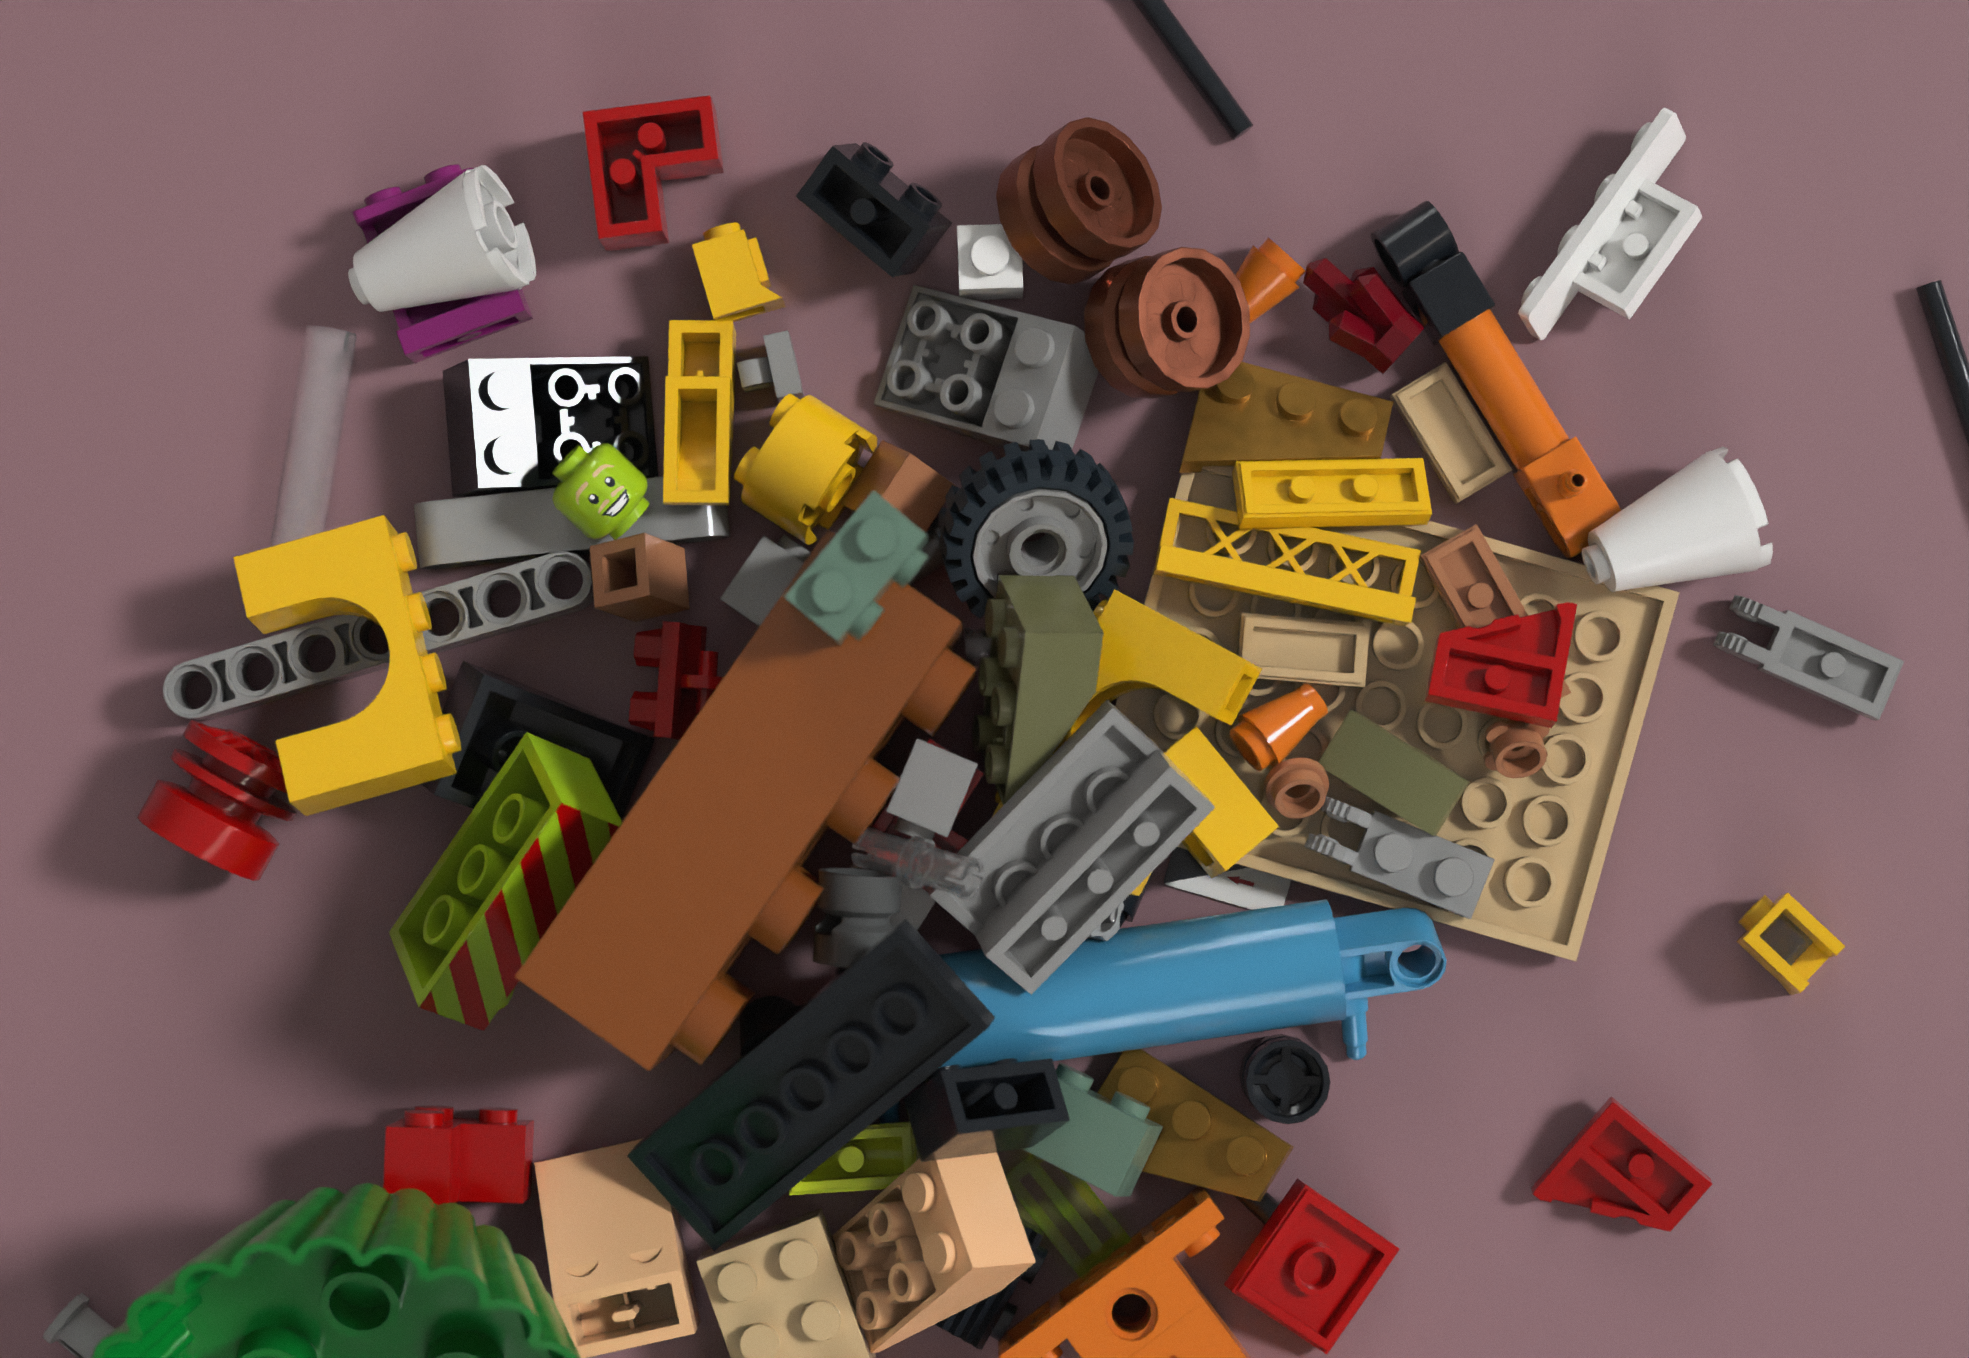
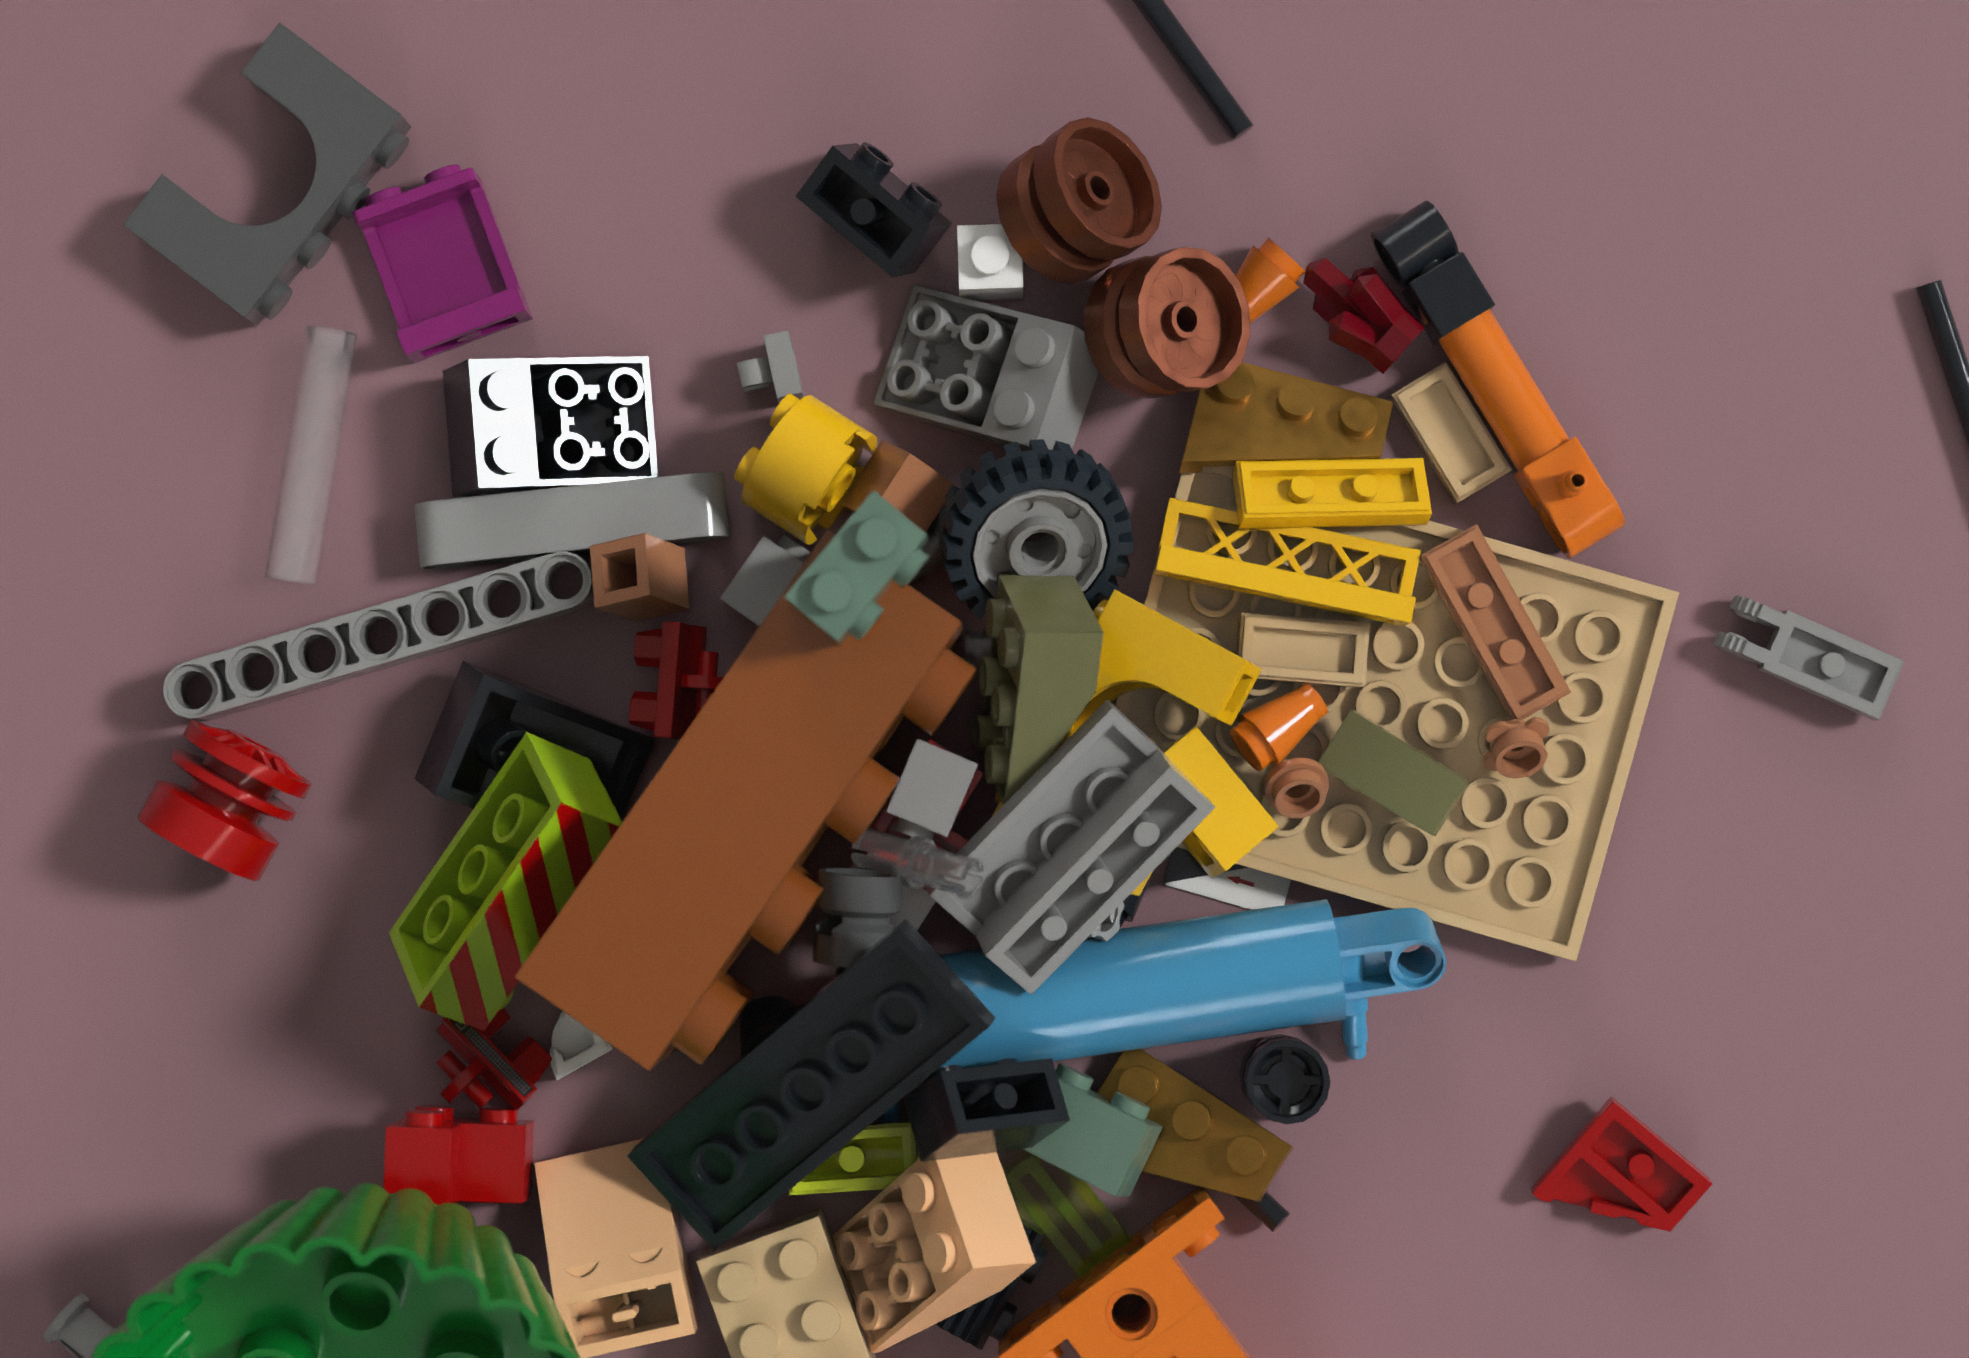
yellow arch [233,515,461,816] -> none
white cone [348,165,536,312] -> none
lime head [552,443,650,540] -> none
red brick [583,95,724,251] -> none
yellow slope [663,320,736,506] -> none
yellow window [692,222,786,322] -> none
red tile [1224,1178,1400,1354] -> none
light grey hinge [1304,796,1495,919] -> none
red wing [1425,602,1577,728] -> none
white bracket [1518,107,1702,341] -> none
white cone [1582,447,1773,592] -> none
yellow window [1736,892,1845,995] -> none
none -> dark grey arch [123,22,411,326]
none -> red hips [436,1008,552,1110]
none -> white tile [550,1011,615,1080]

